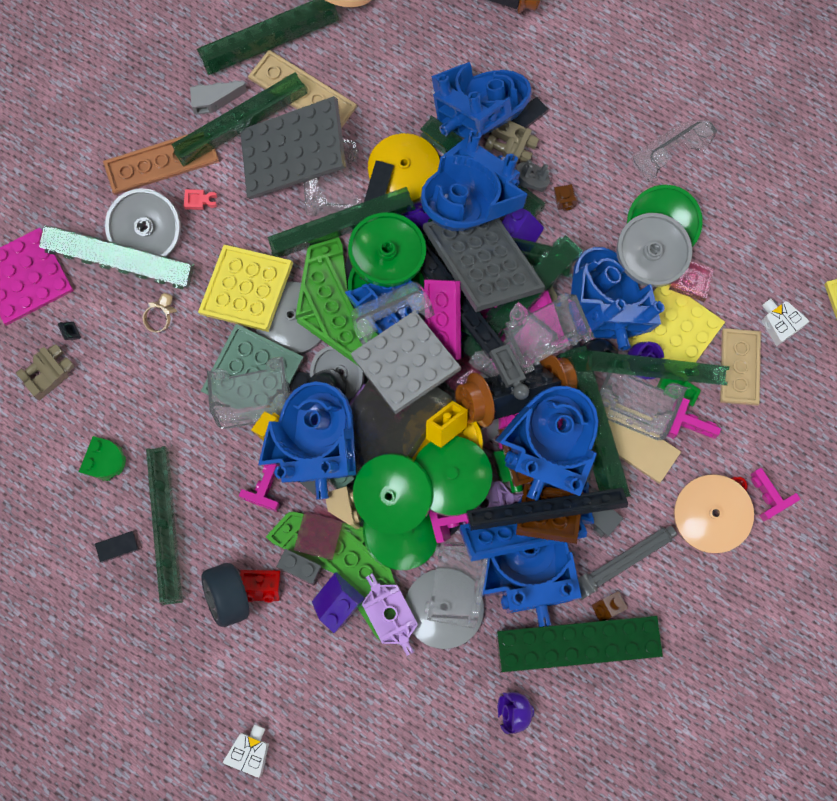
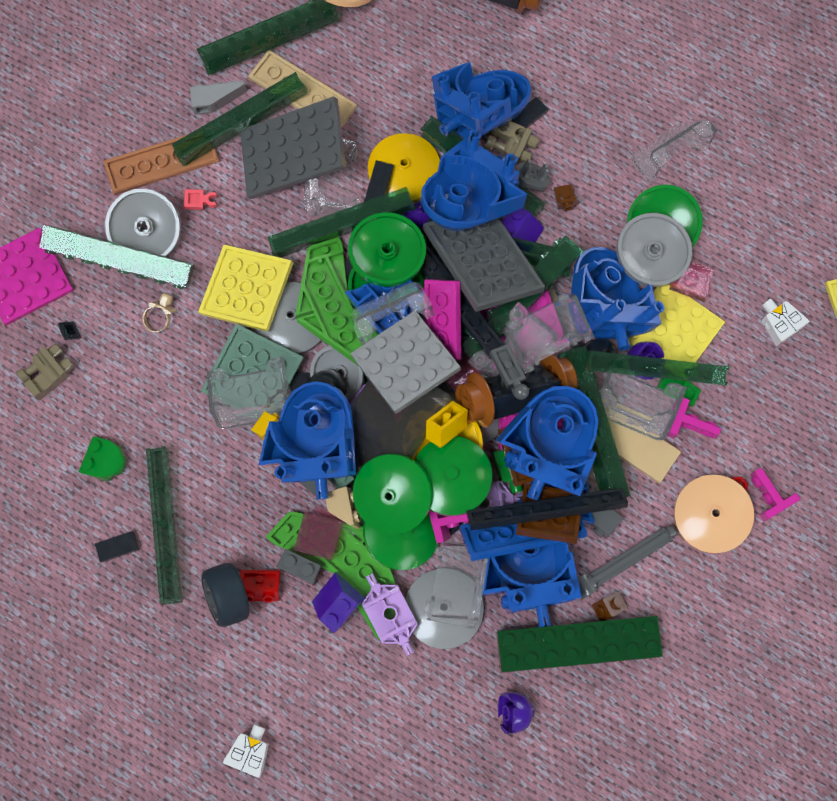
dark pink bracket [239,464,280,512] -> none
tan tile [720,328,761,406] -> none

